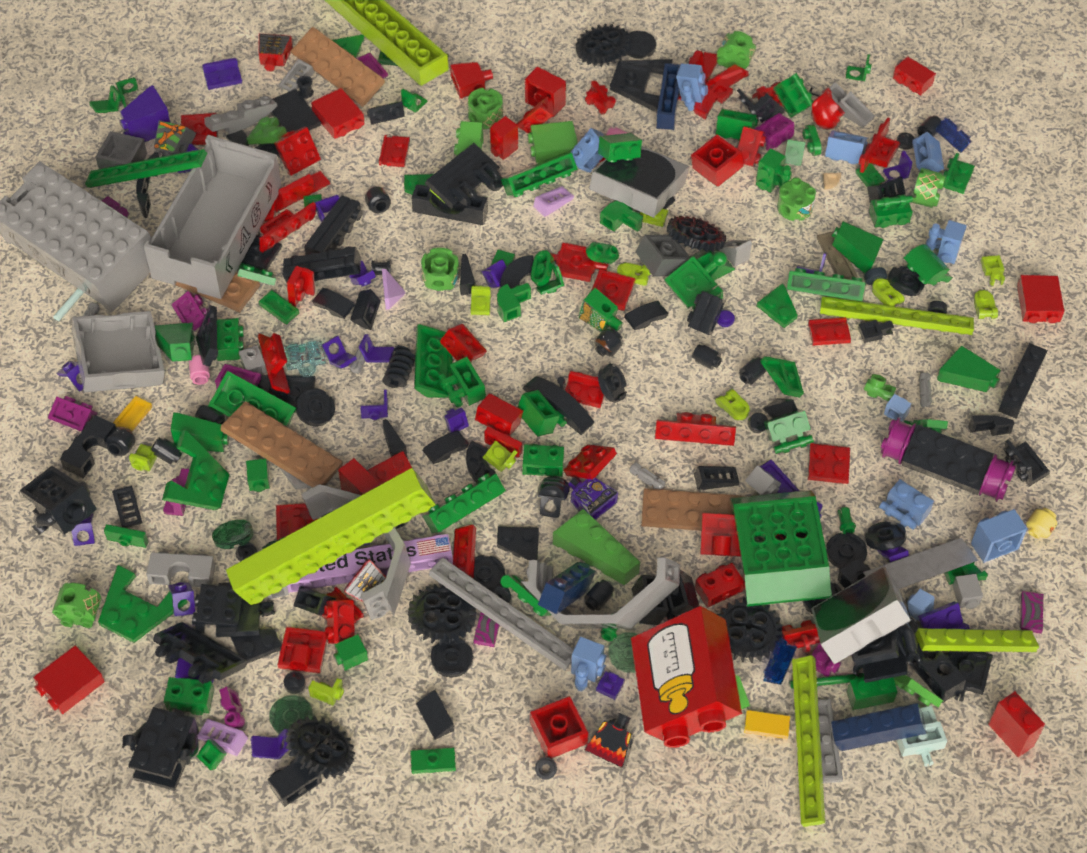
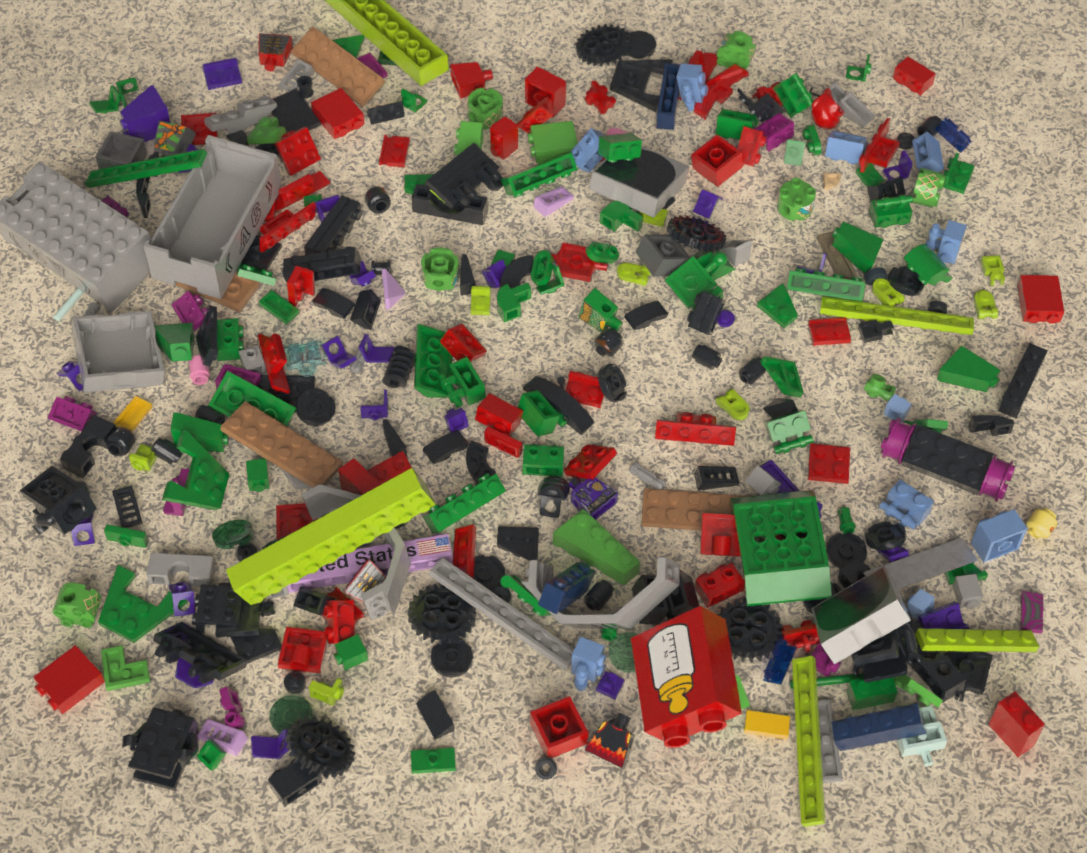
green brick [164,677,214,715] -> none
tile [474,612,500,647] -> none
lime bracket [482,441,518,472] -> none
red plate [591,269,636,311] -> none
black tile [748,412,768,433] -> none
green brick [756,148,792,193] -> none
light grey axle [919,372,932,407] -> none
black bracket [1004,439,1050,487] -> none
none -> bright green plate [101,645,150,691]
none -> dark purple bracket [693,189,723,219]

